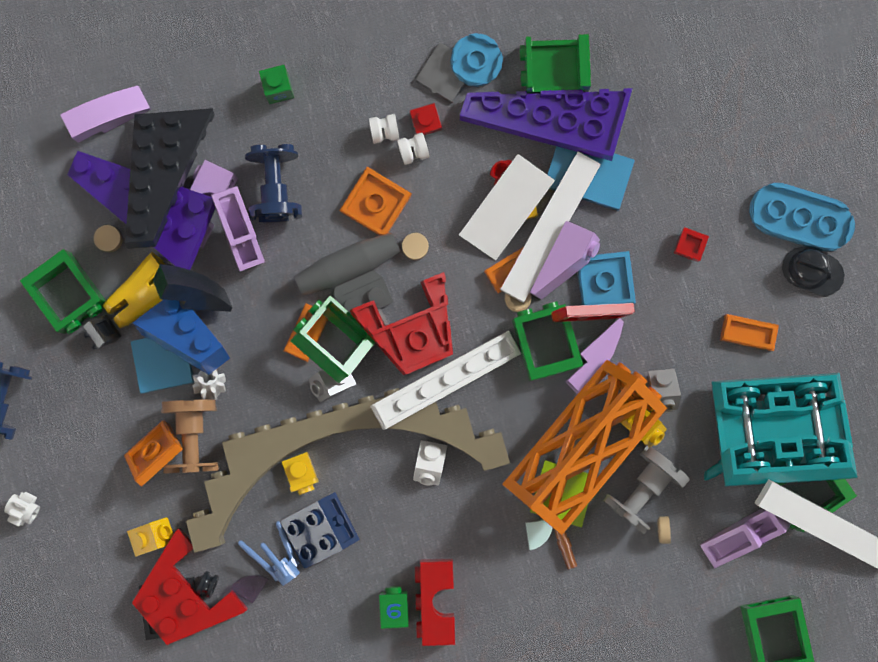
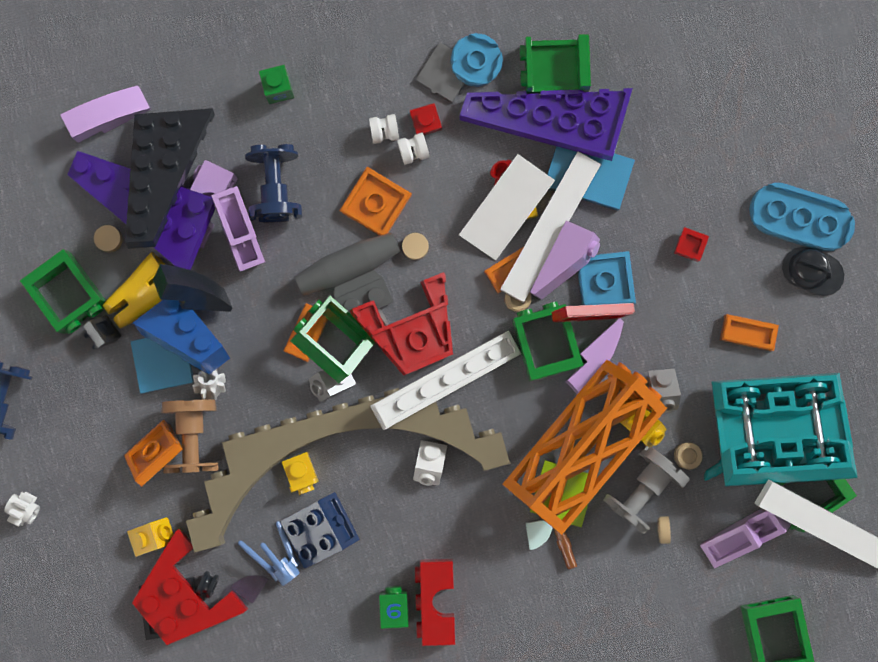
none -> tan tile [674,443,702,470]

